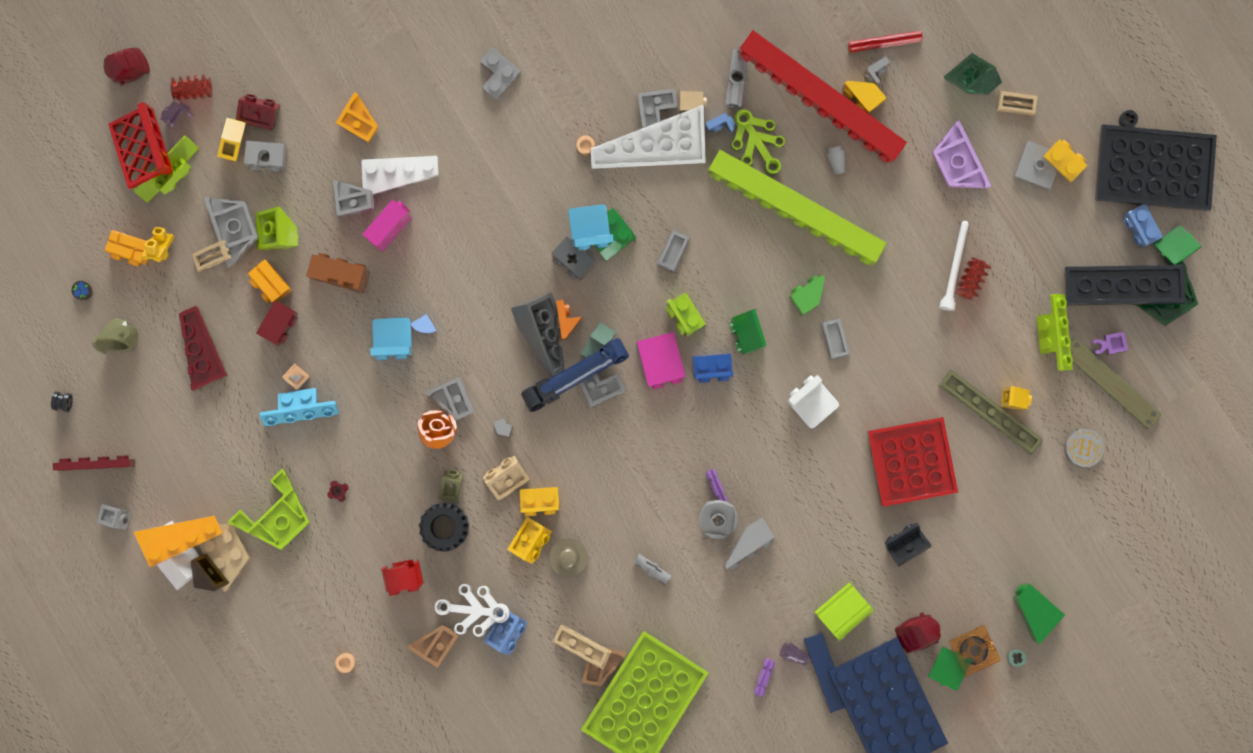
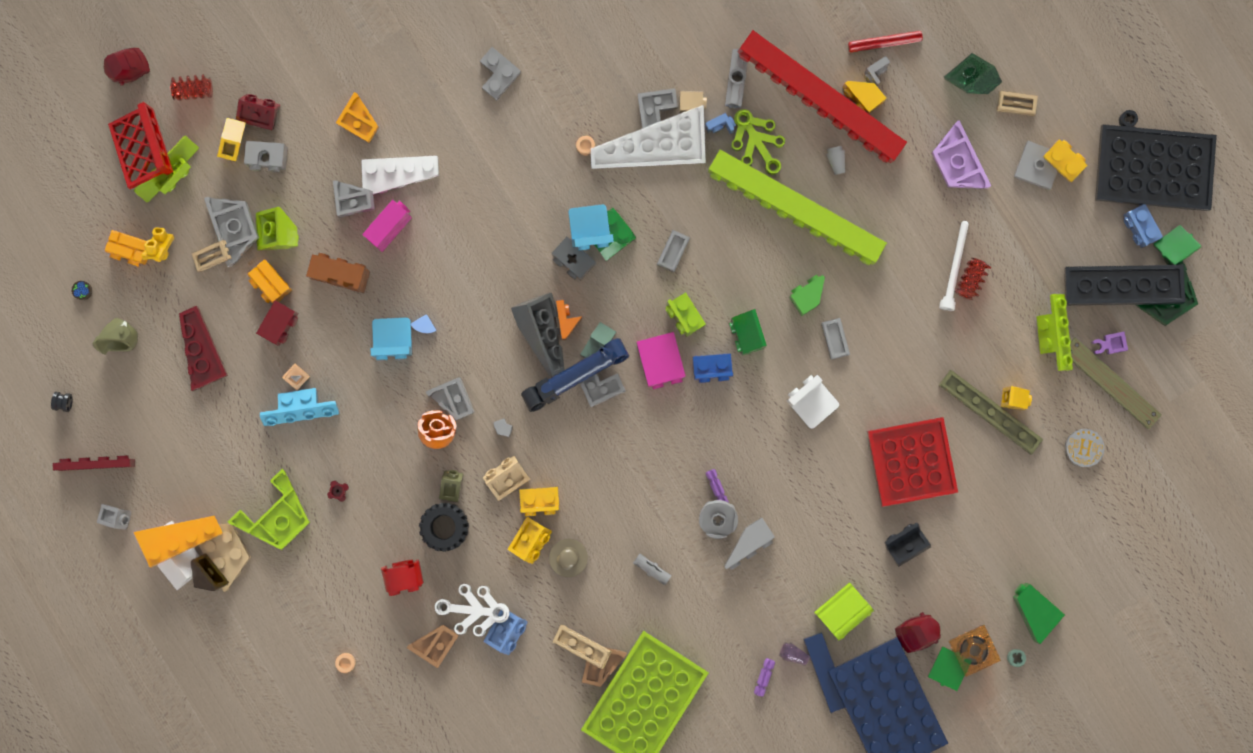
clear purple bracket [160,101,193,127] -> none

